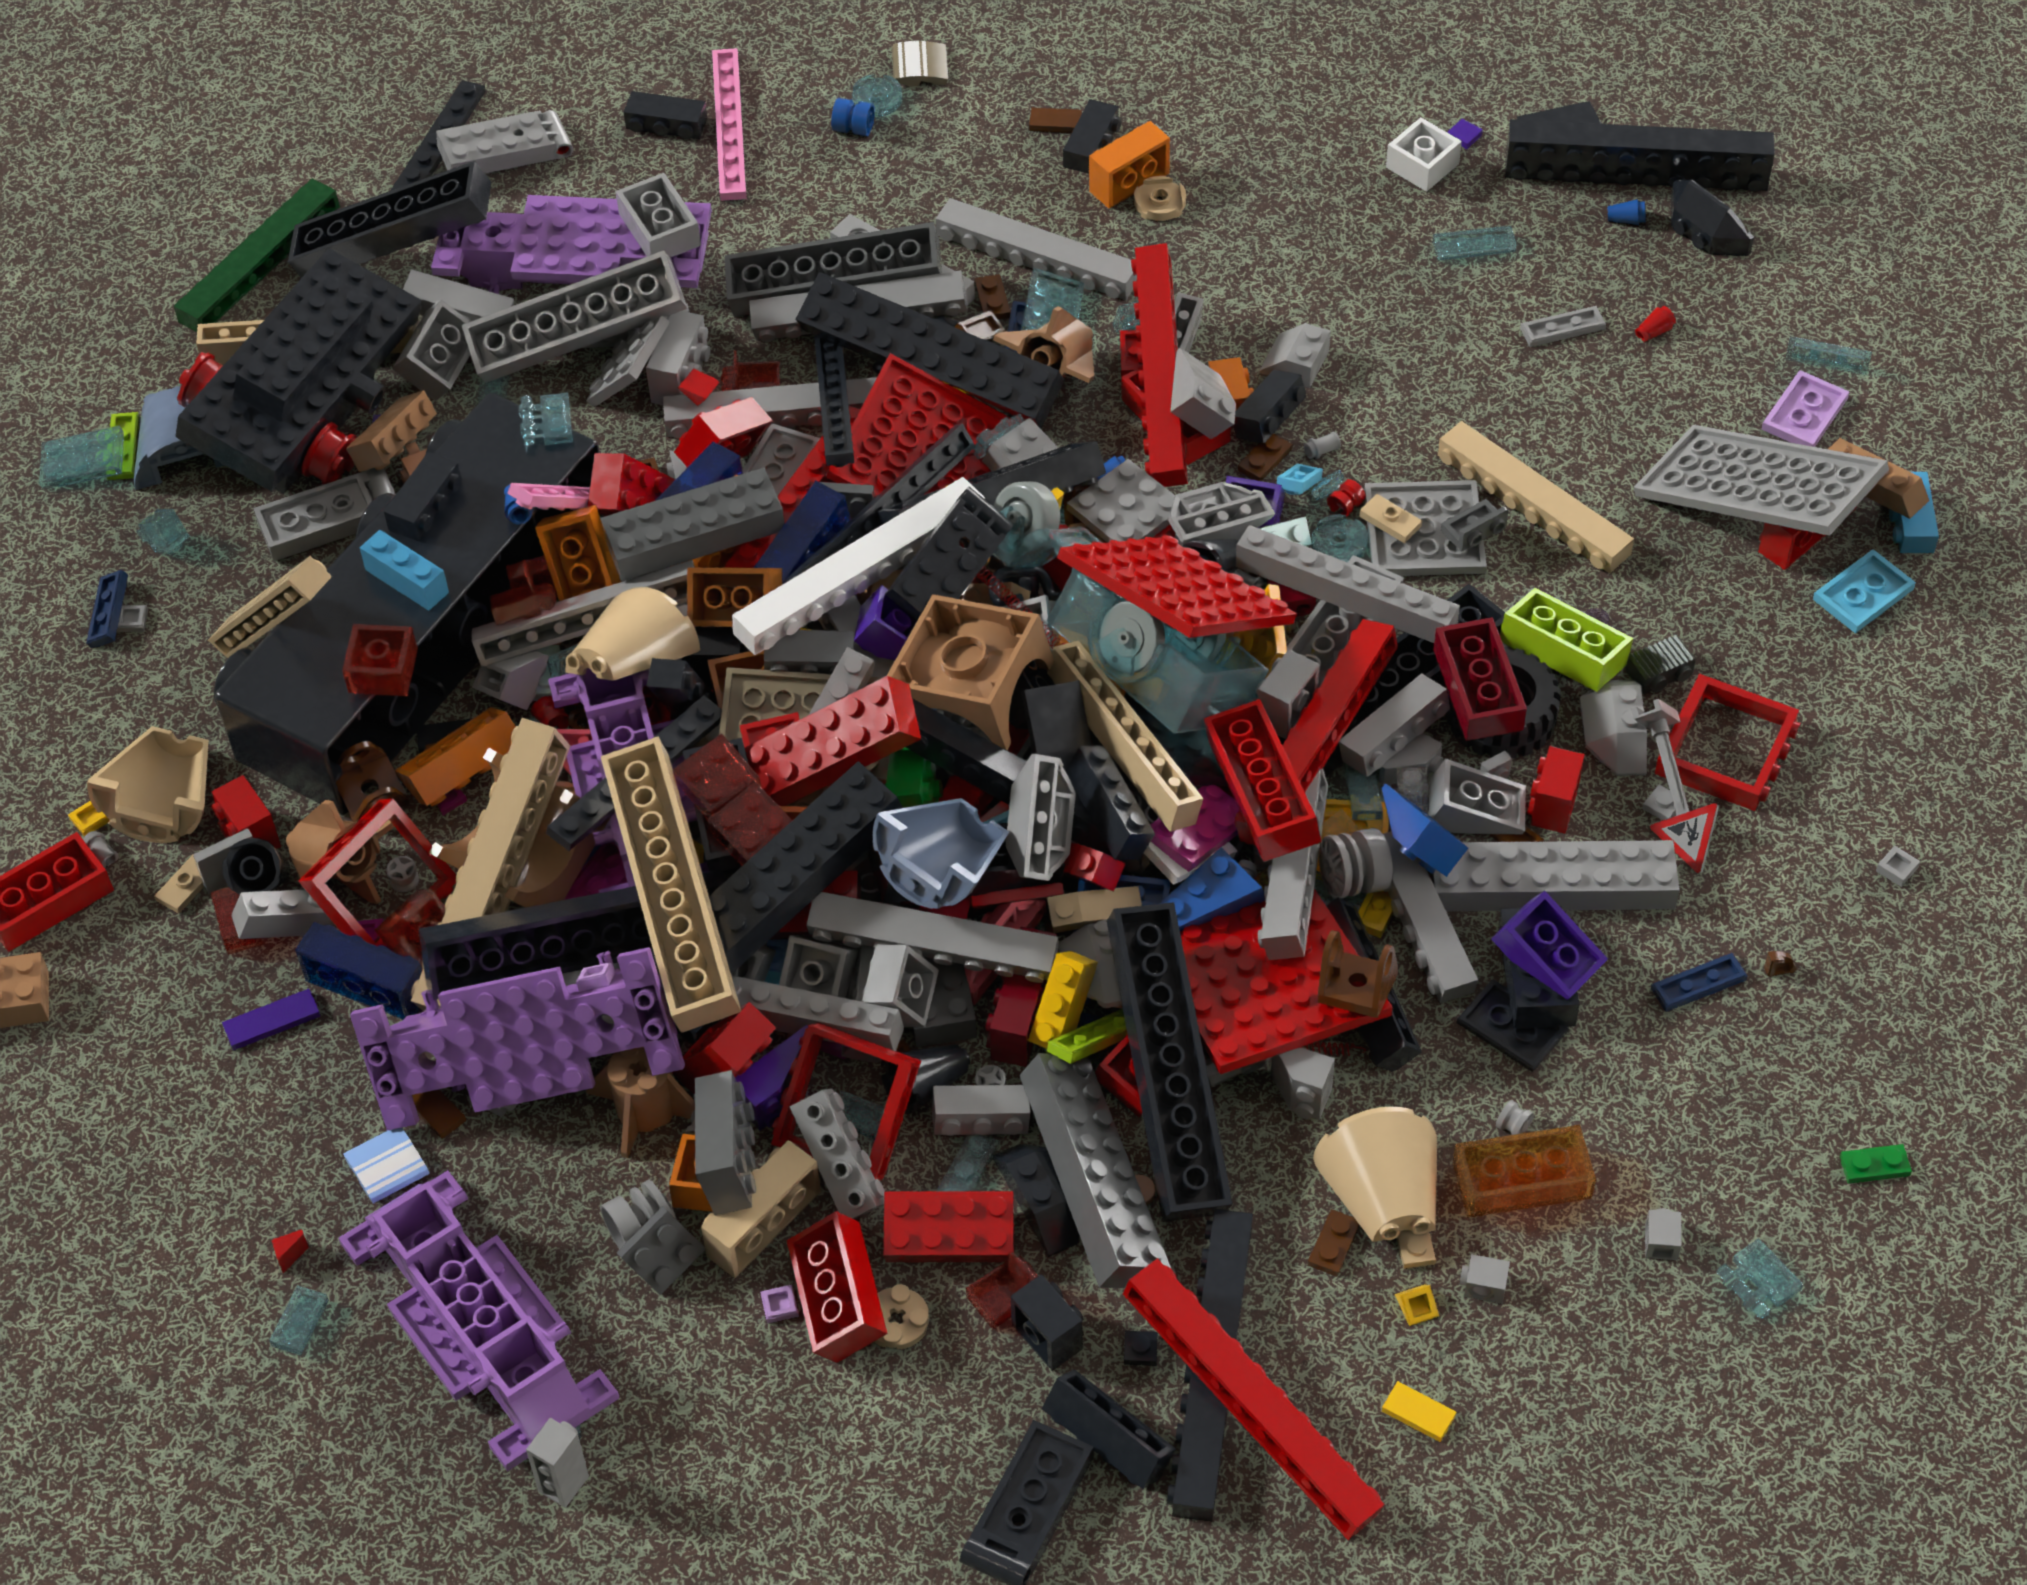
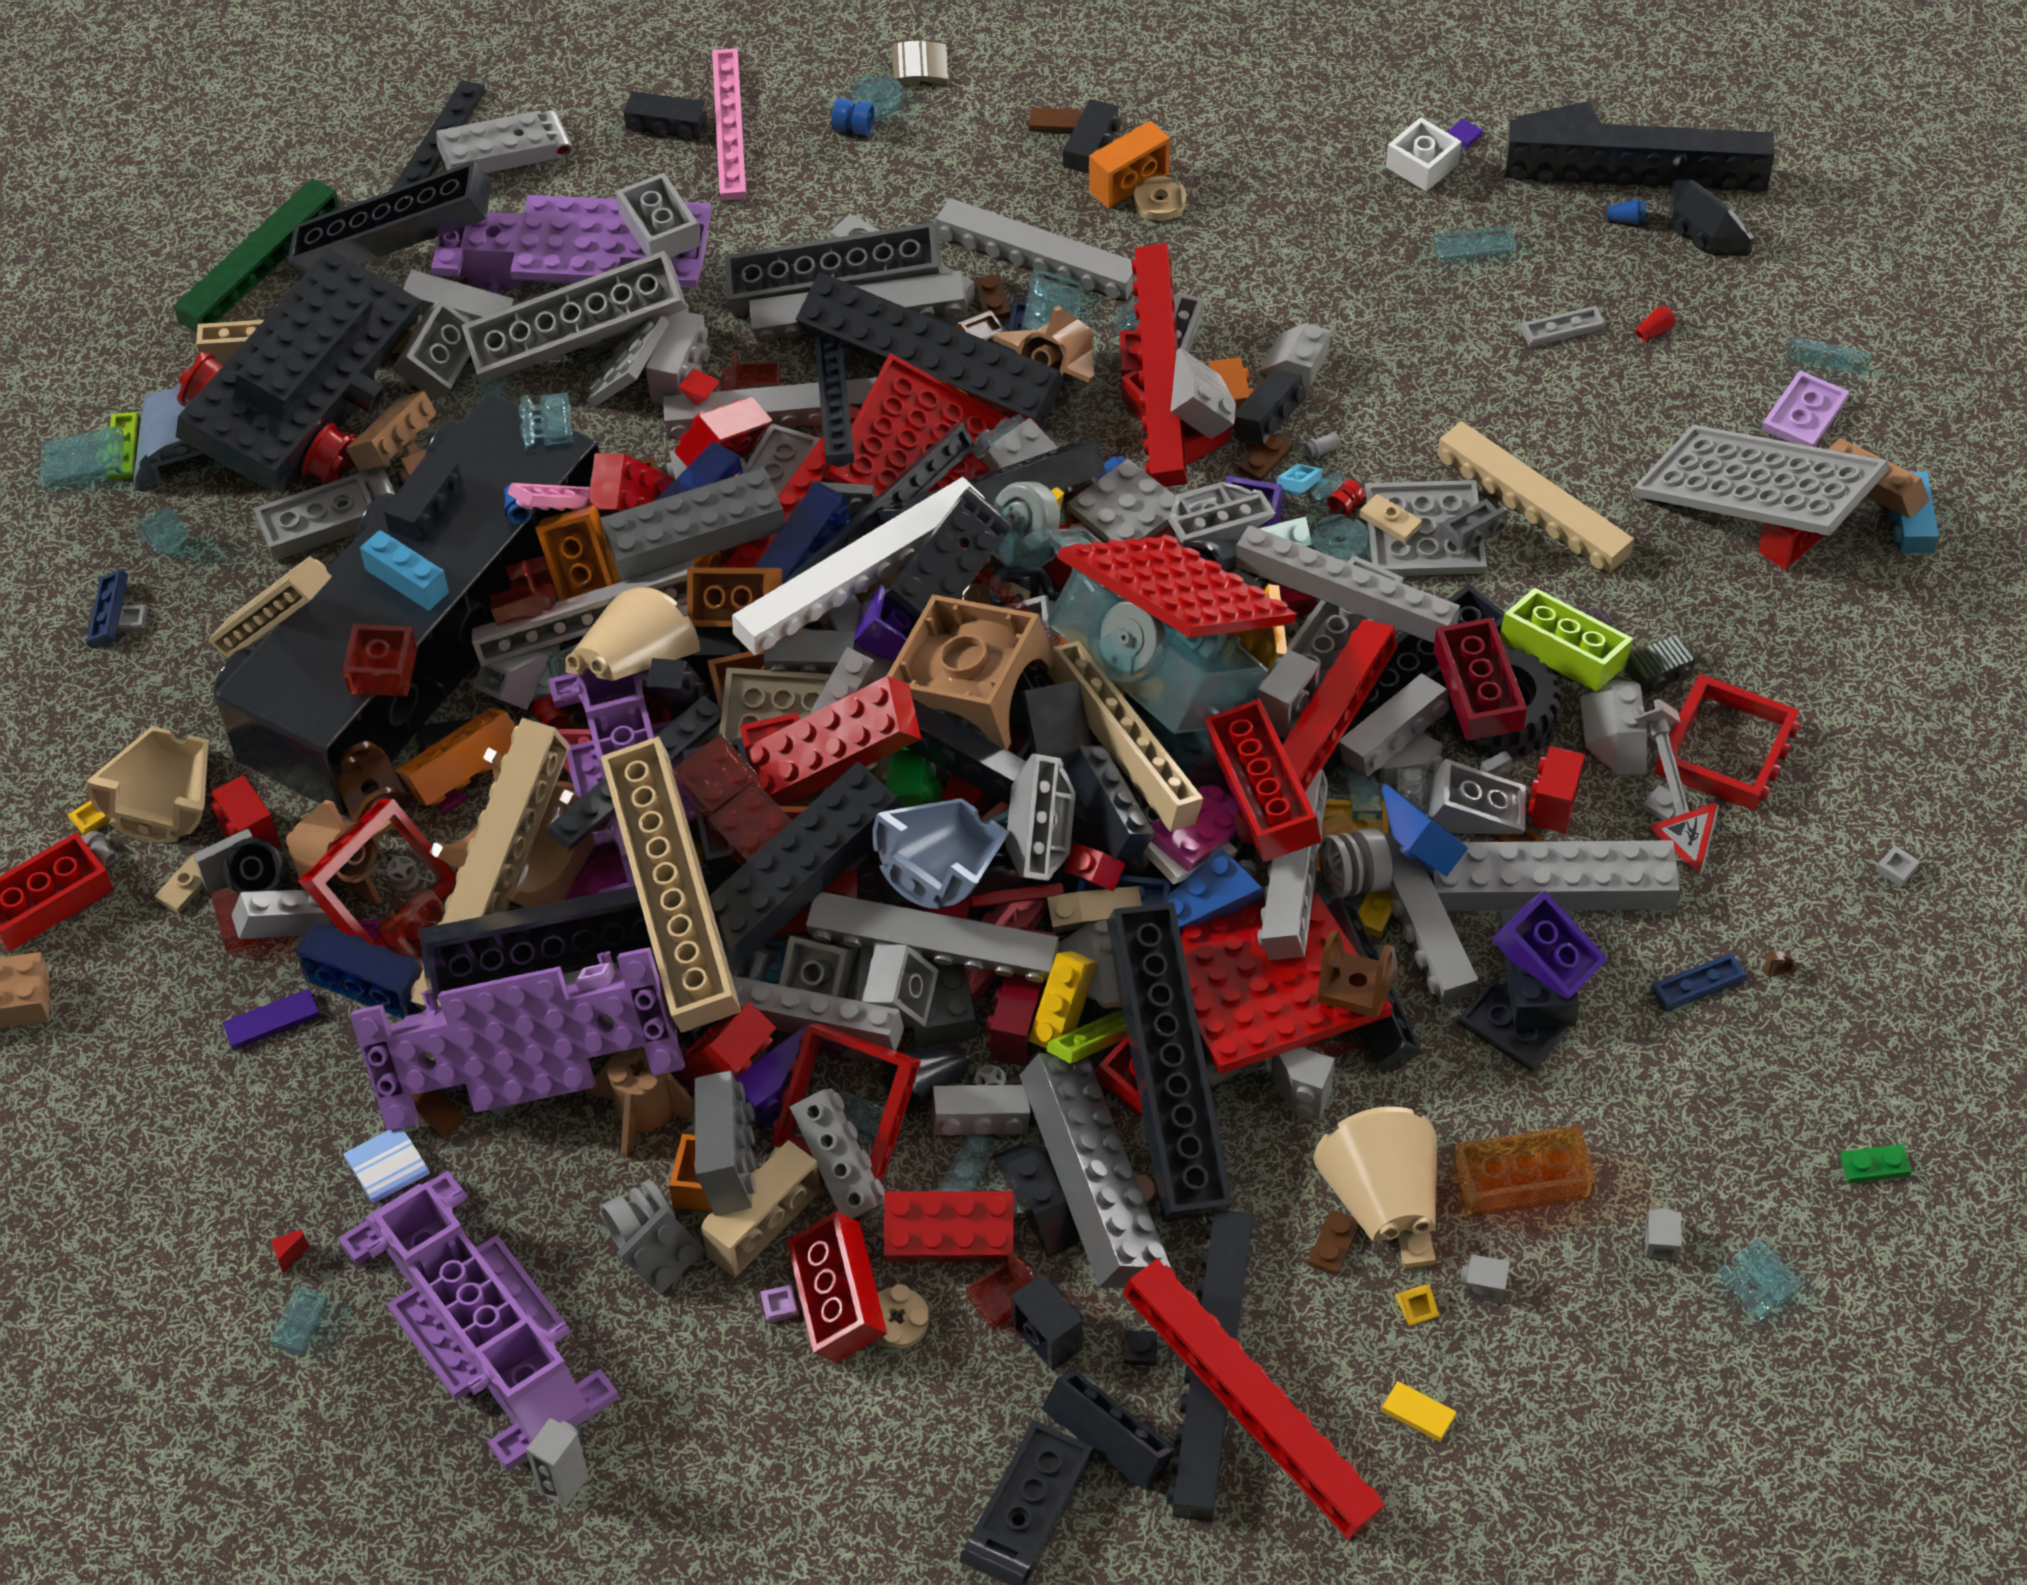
light grey wheel [1496,1100,1534,1140] -> none
medium azure plate [1813,549,1916,633] -> none

